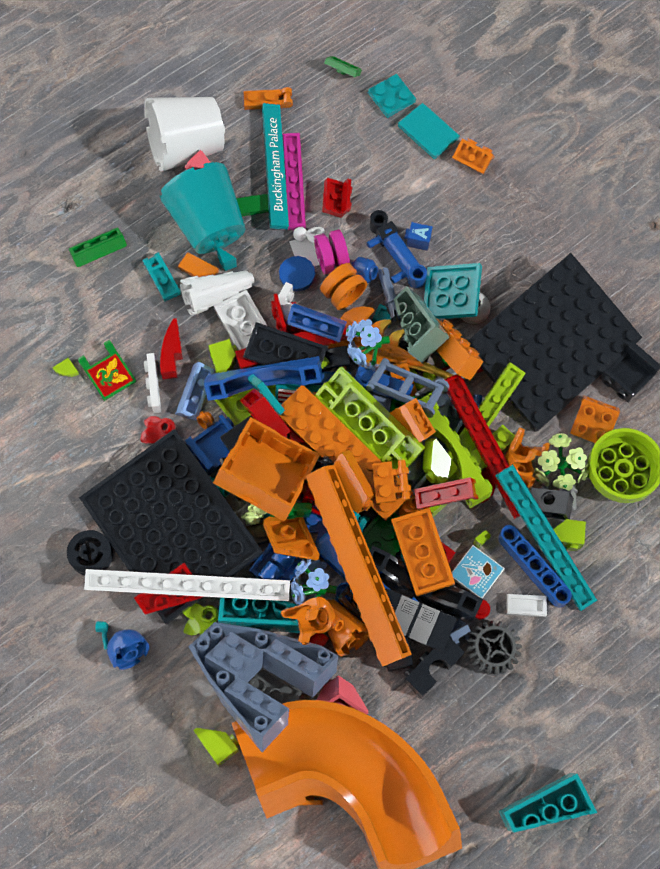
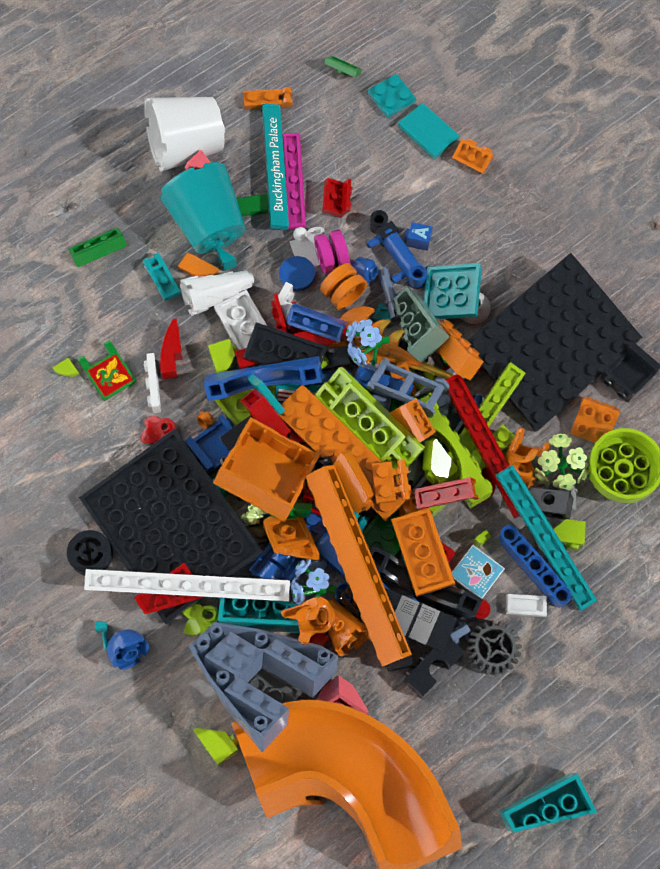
light blue slope [175,362,215,421] -> none

